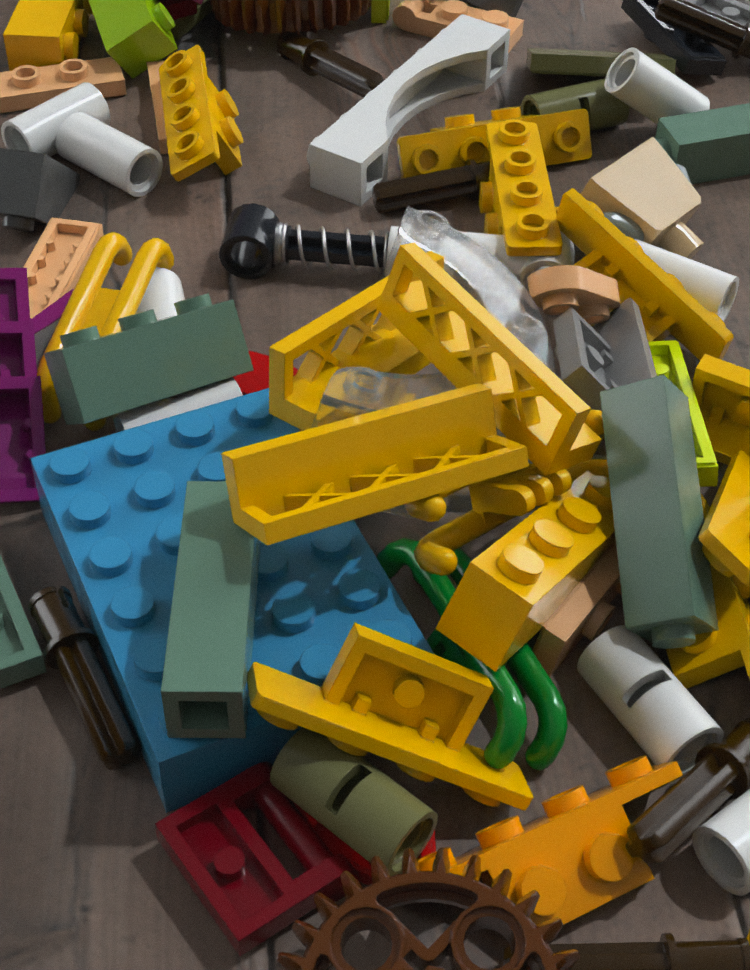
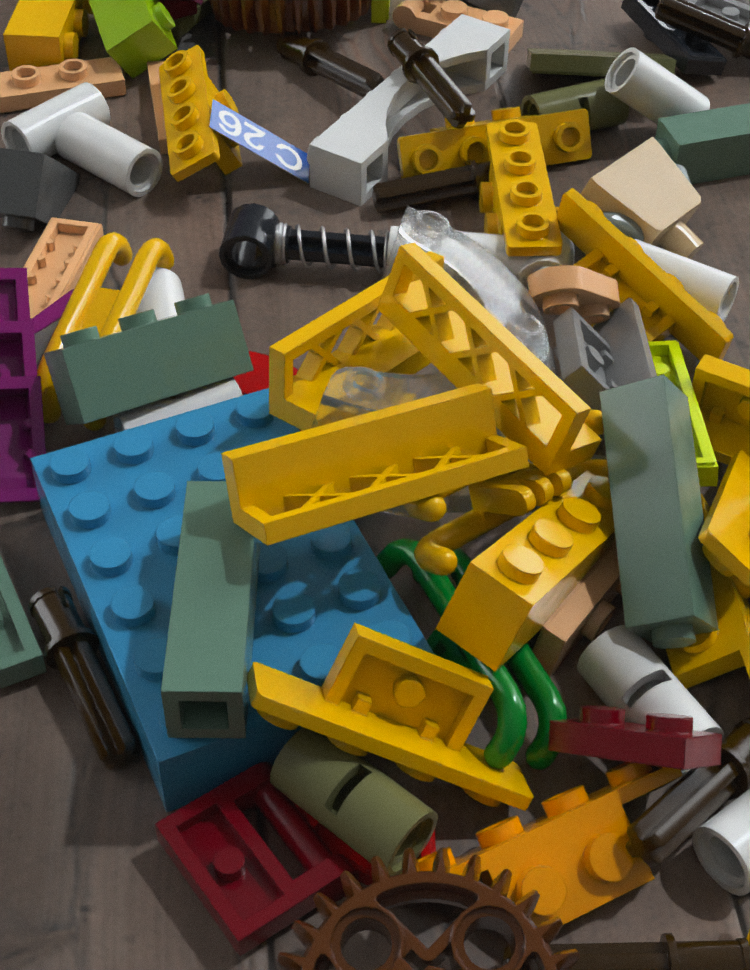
none -> sticker [209,99,310,184]
none -> dark brown axle [387,28,476,129]
none -> dark red plate [548,705,722,770]

